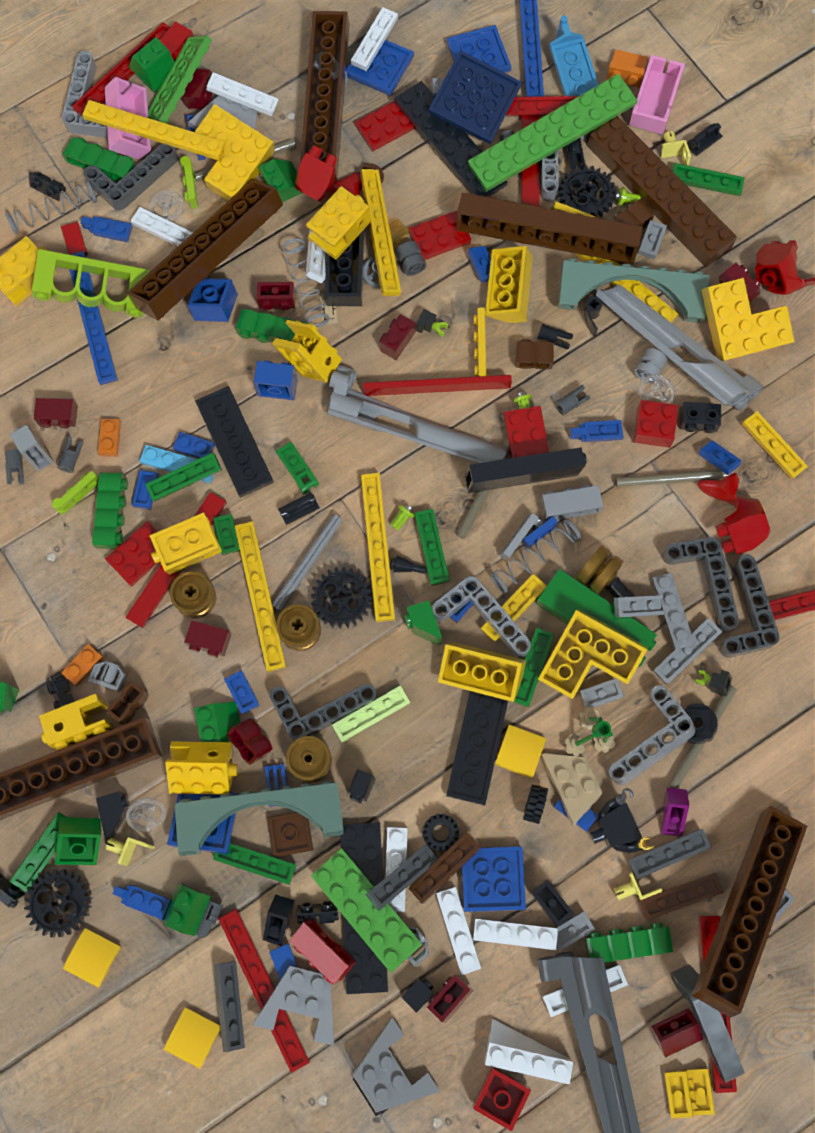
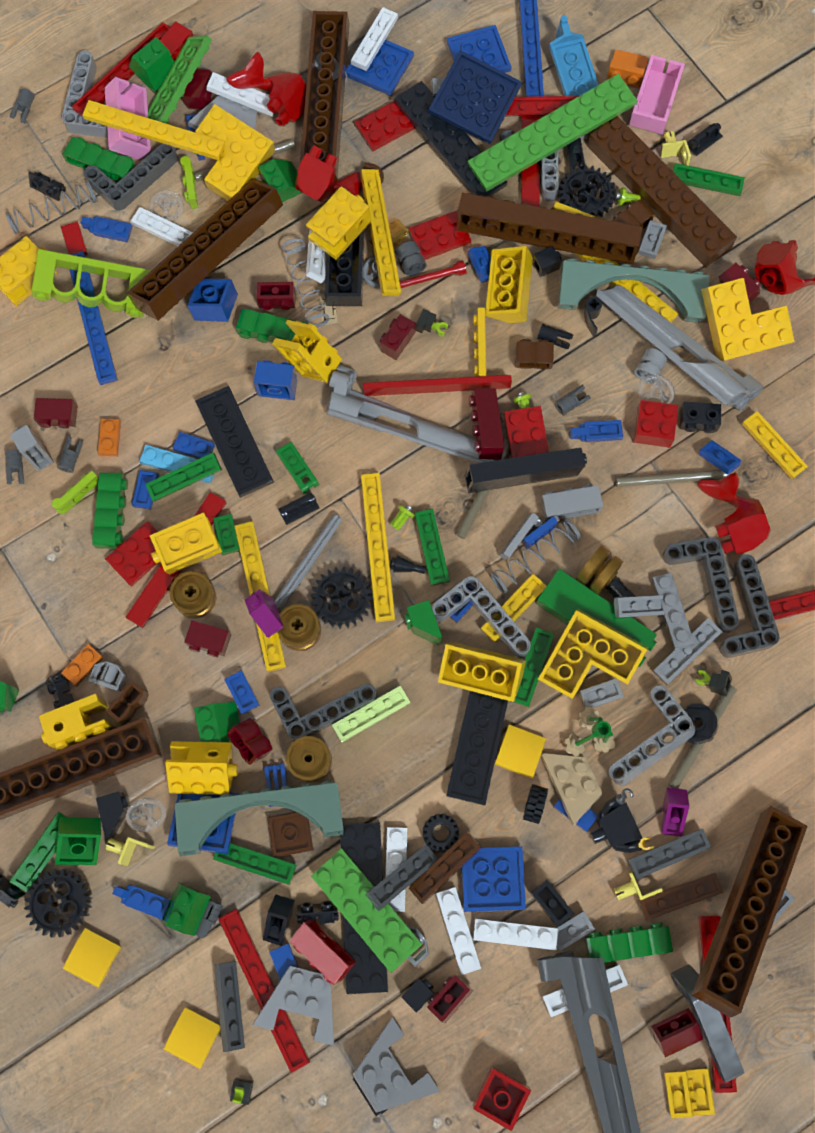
black brick [347,769,376,804] -> none
white wedge [484,1018,573,1084] -> none
none -> dark grey hinge [10,88,35,124]
none -> red hips [226,52,307,126]
none -> pearl dark grey piece [230,1078,254,1105]
none -> magenta slope [245,589,284,638]
none -> red piece [399,260,467,288]
none -> dark red brick [469,388,504,460]
none -> black brick [532,246,562,277]

